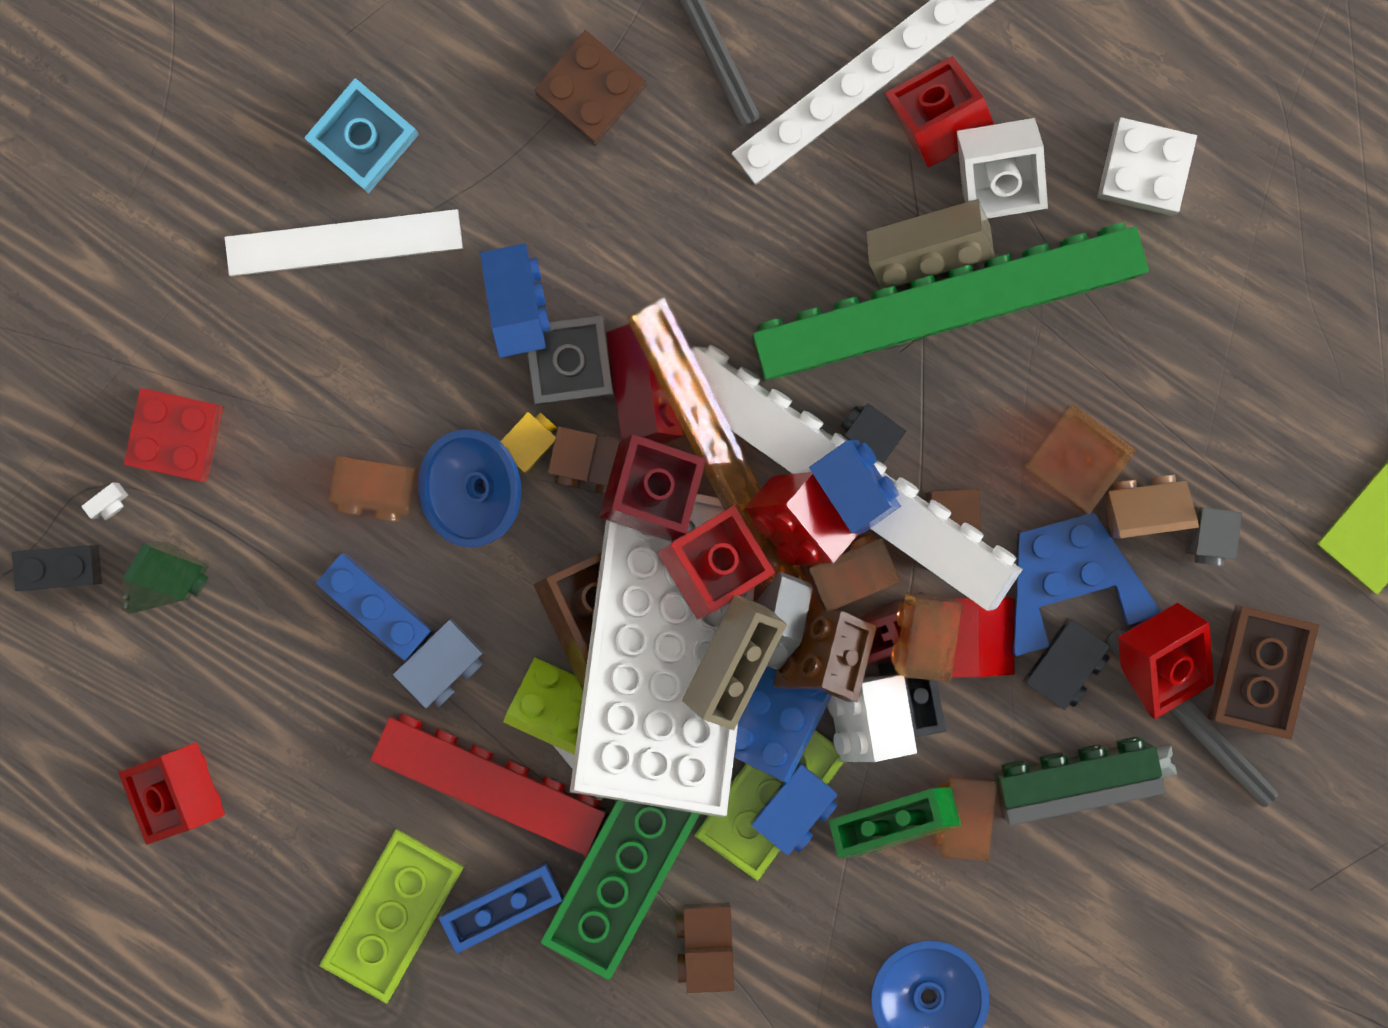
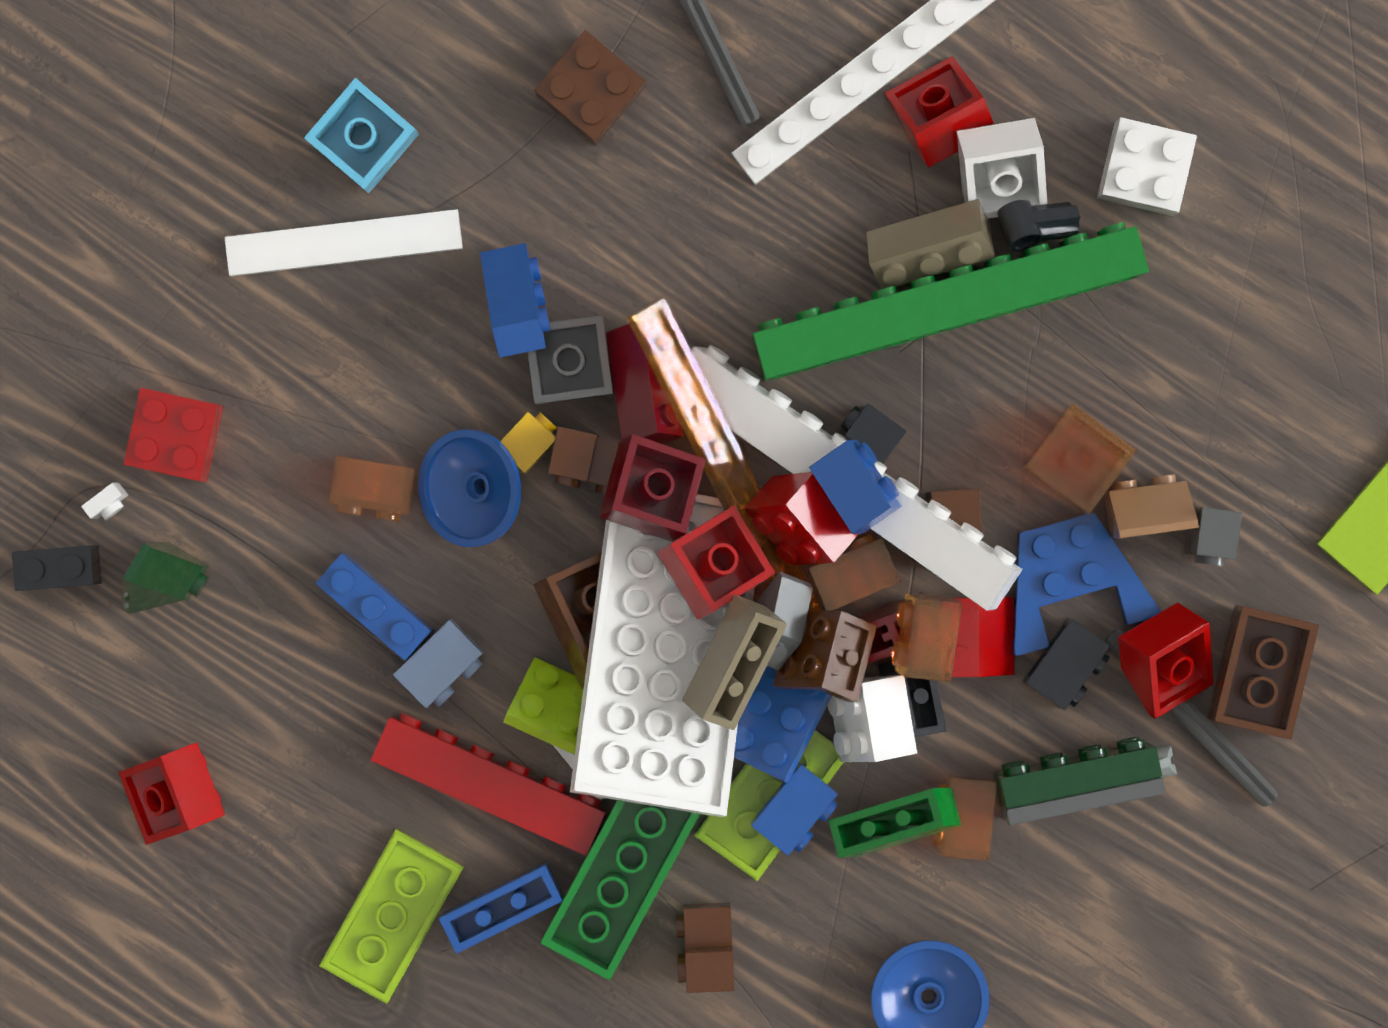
none -> black piece [997,200,1080,252]

